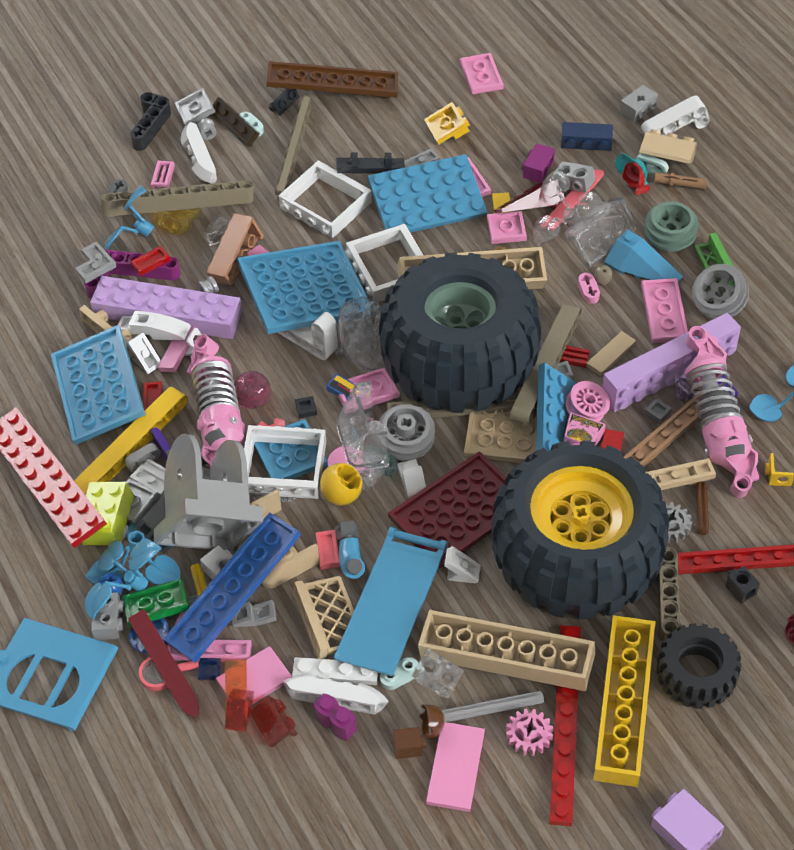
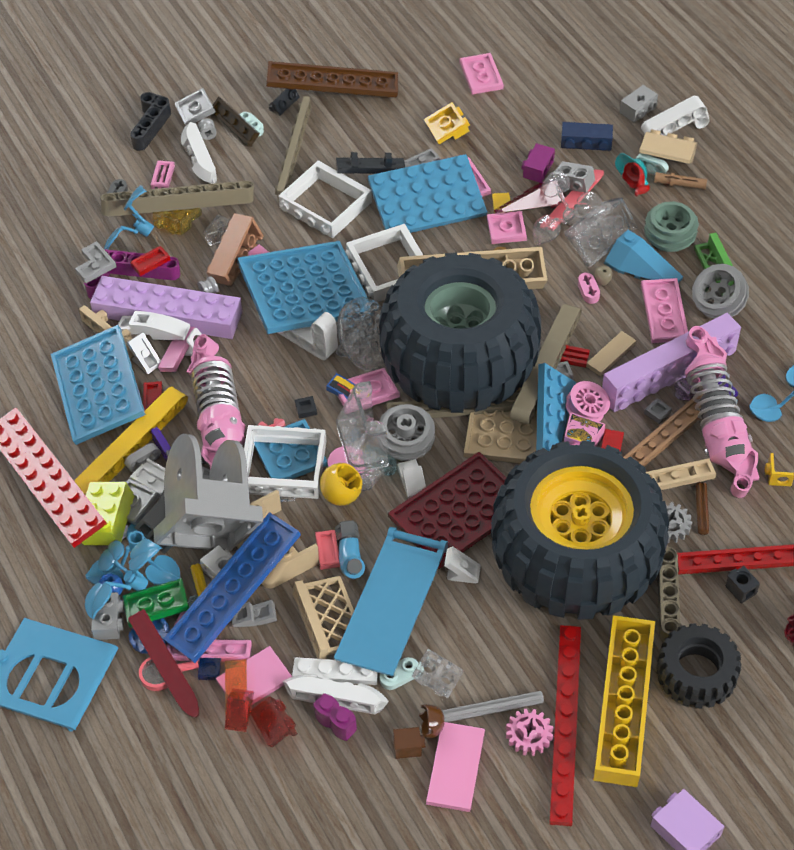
clear pink cylinder [234,371,272,409] -> none
tan brick [418,610,595,691] -> none

